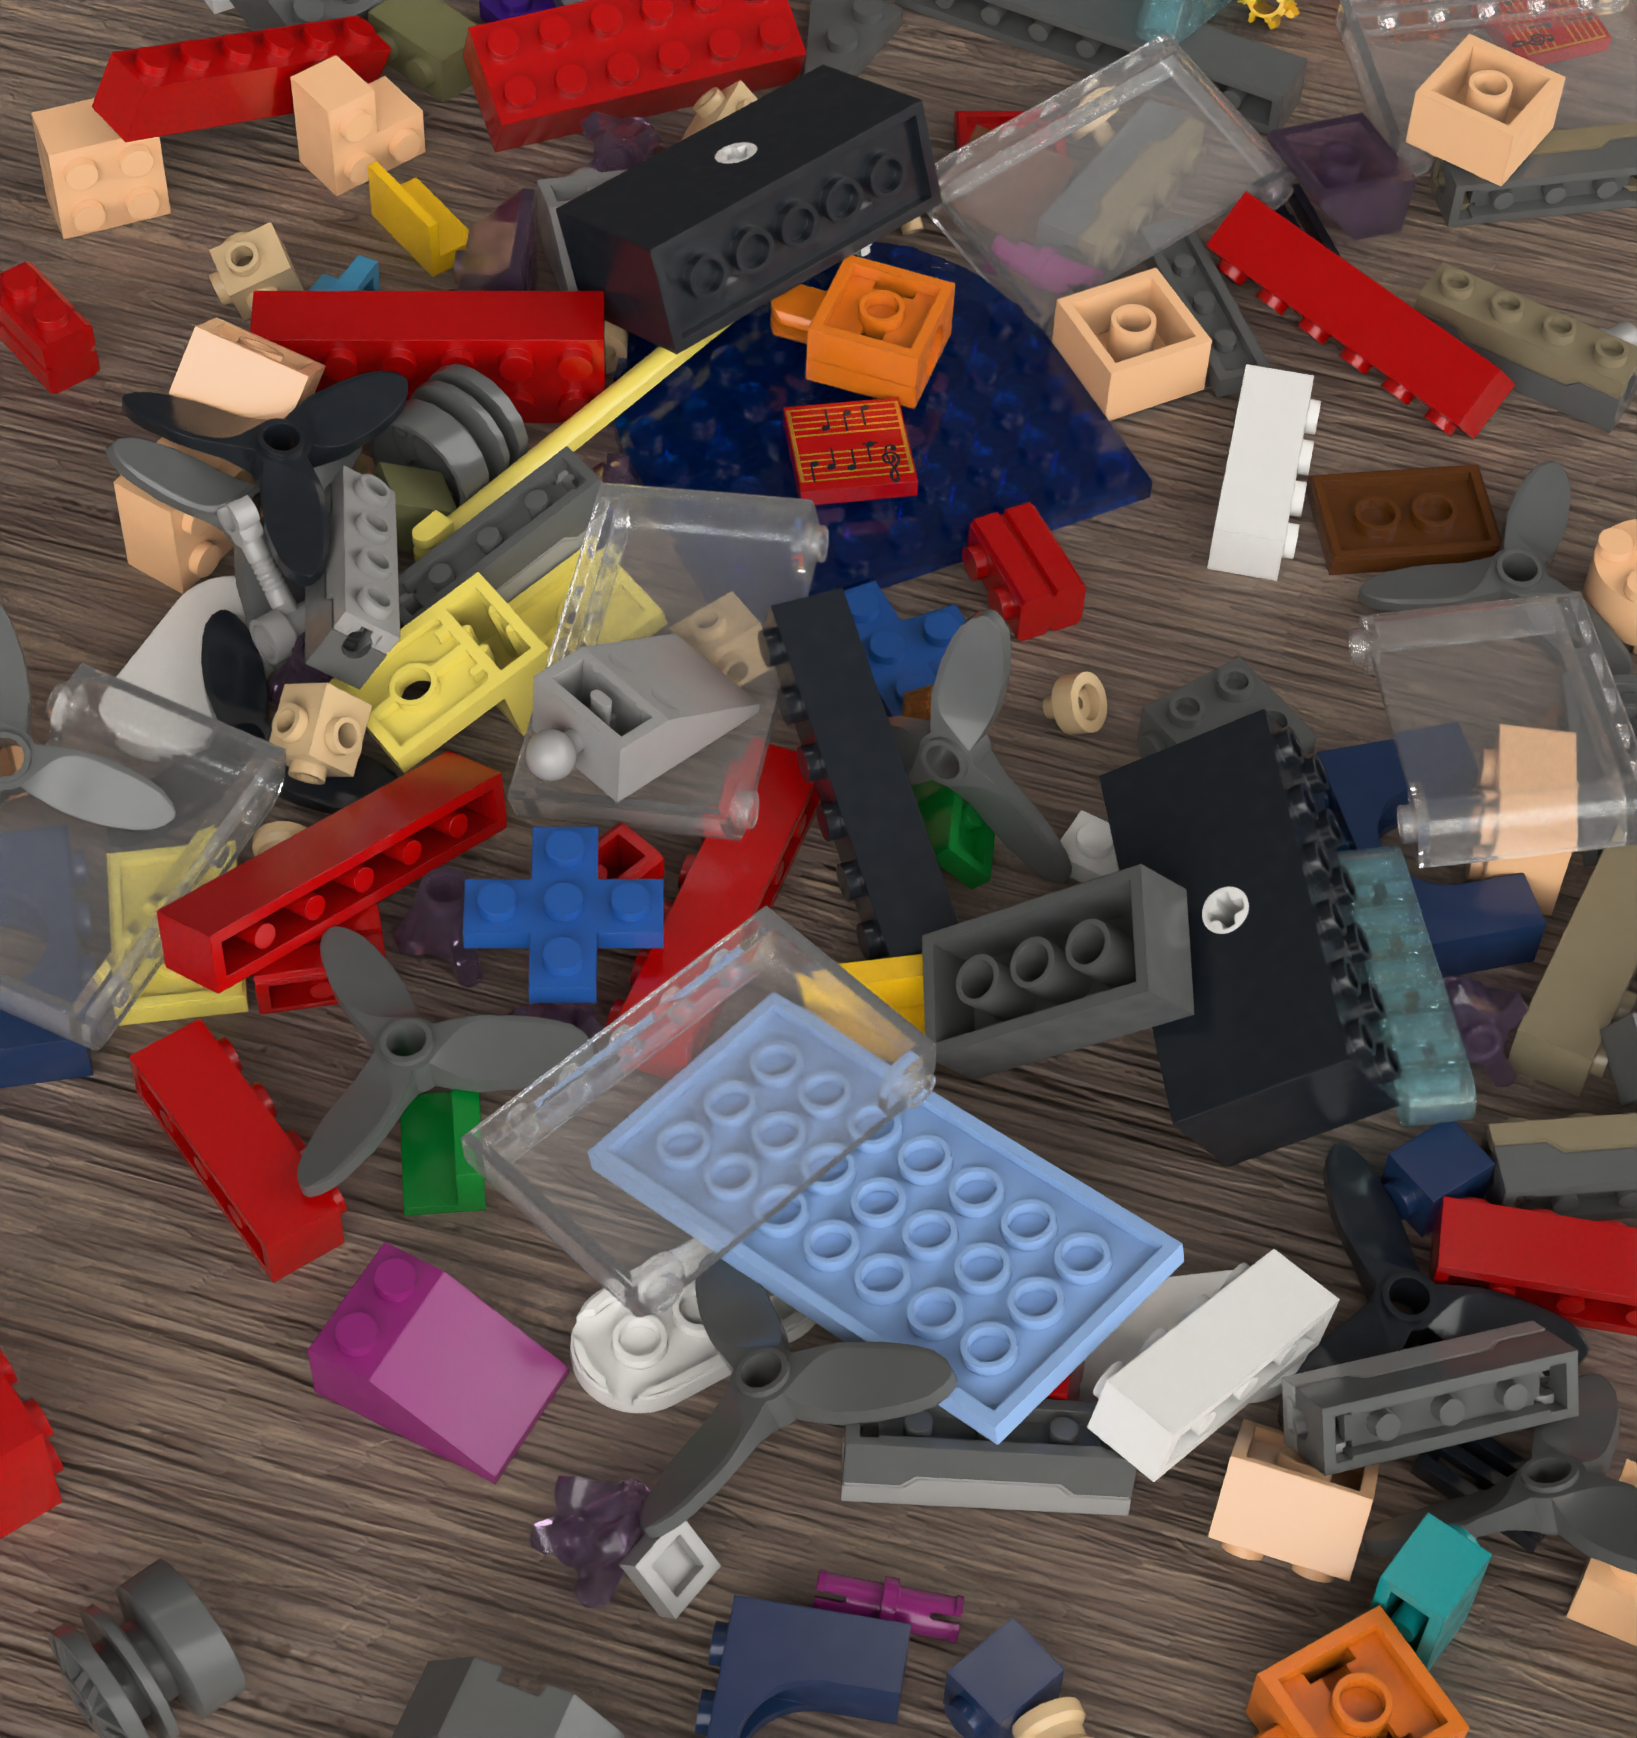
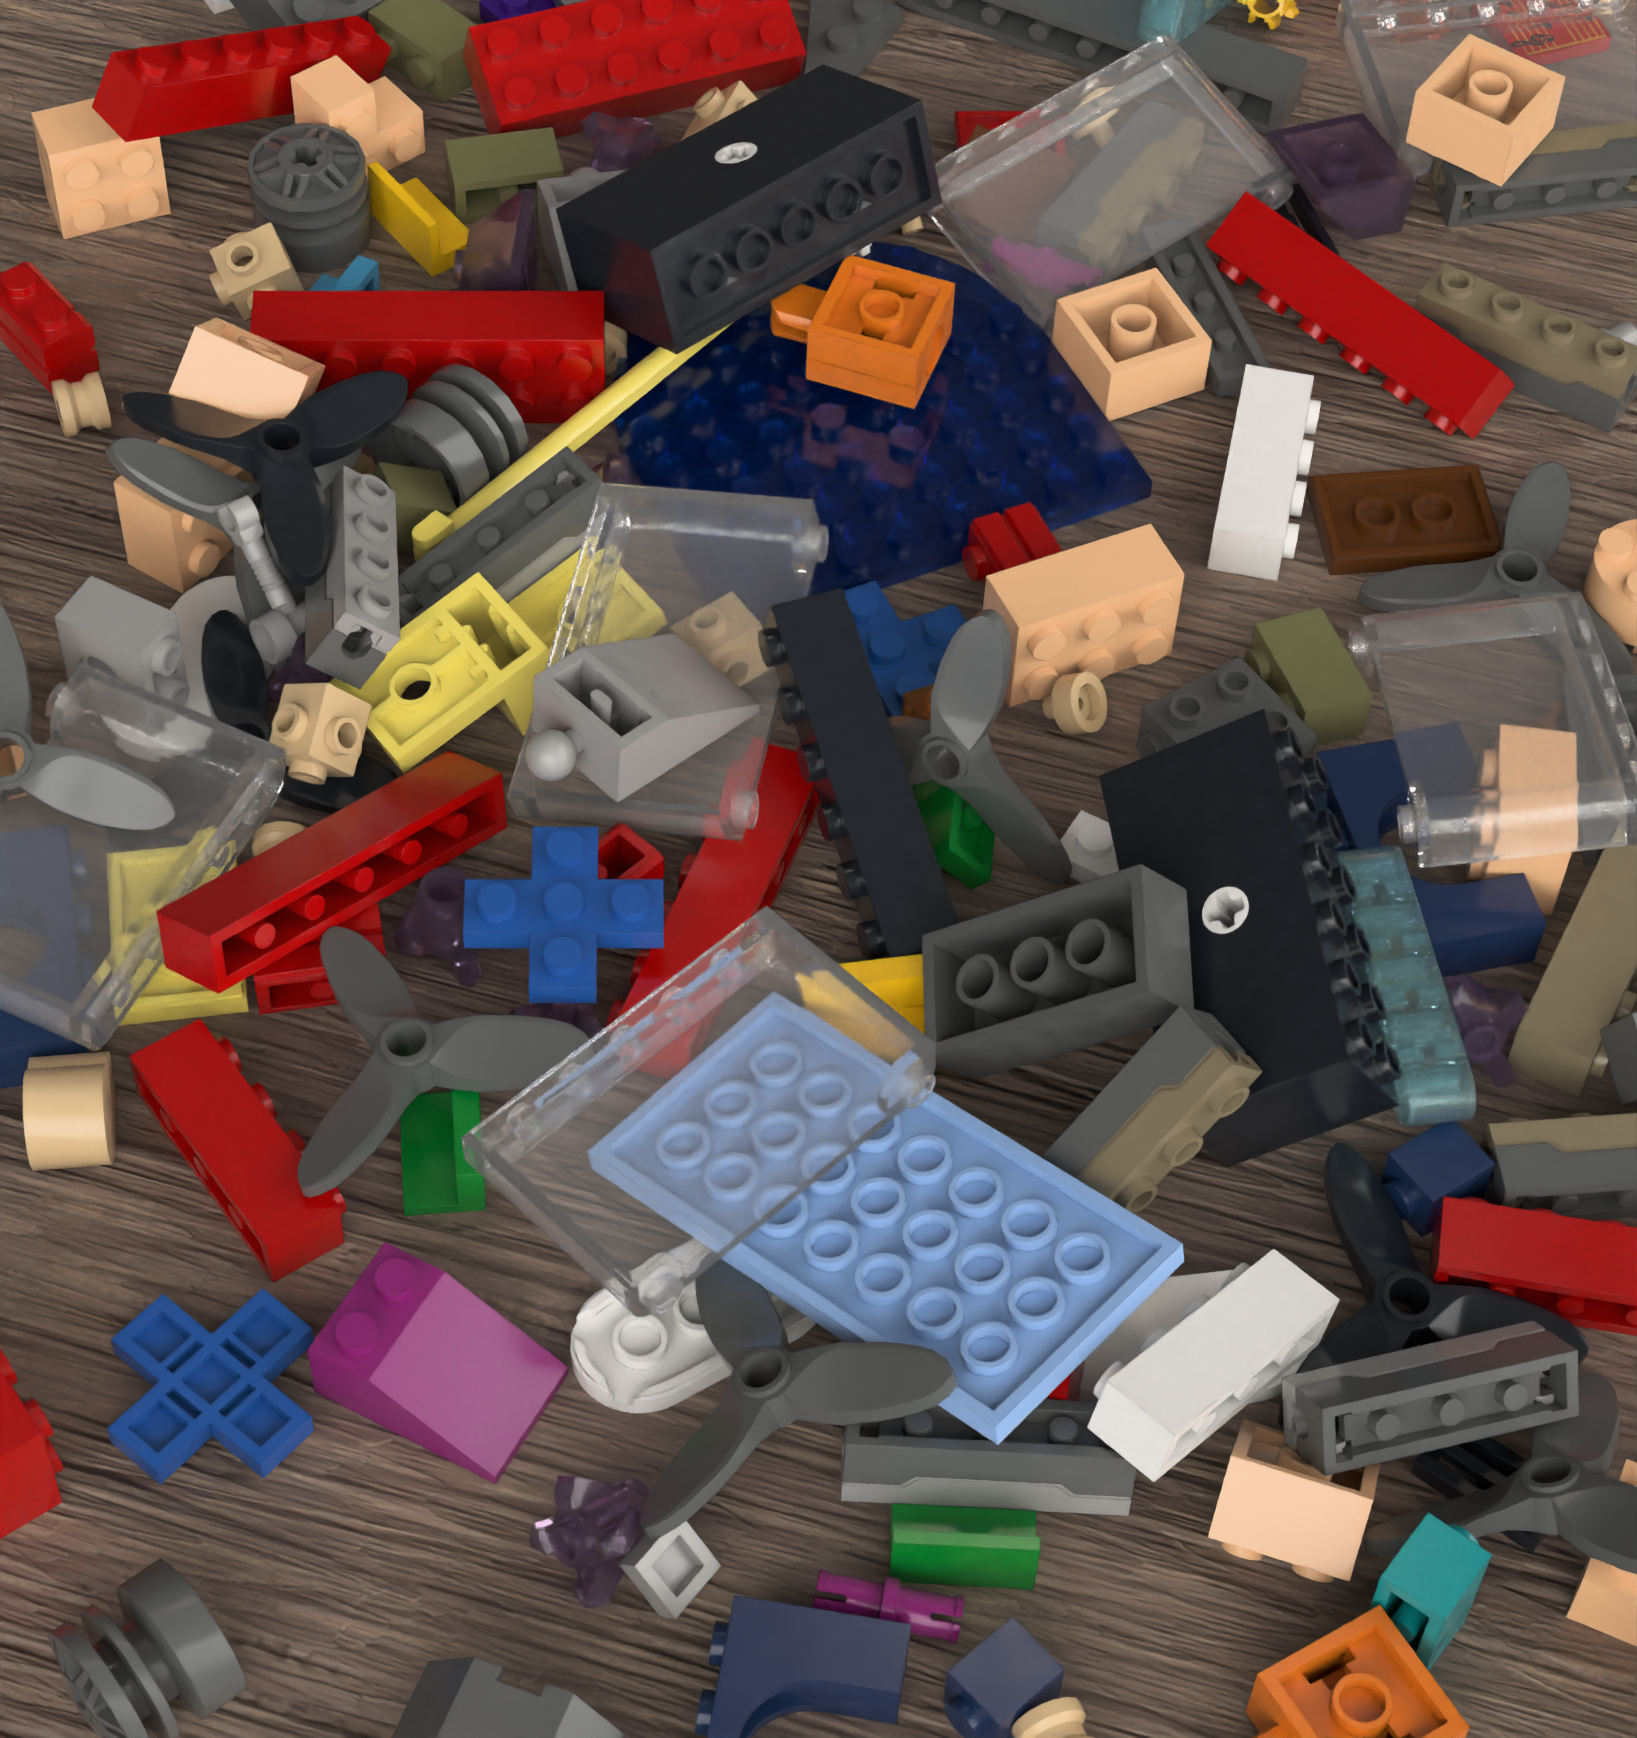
red tile [783,397,918,506] -> none
none -> tan piece [22,1051,116,1171]
none -> tan wheel [51,371,112,438]
none -> light grey brick [55,575,190,736]
none -> blue plate [107,1288,314,1485]
none -> dark grey wheel [247,123,372,273]
none -> olive brick [444,127,564,225]
none -> green panel [889,1503,1041,1590]
none -> light nougat brick [983,523,1185,707]
none -> piece [1041,1006,1263,1214]
none -> olive brick [1244,606,1373,747]

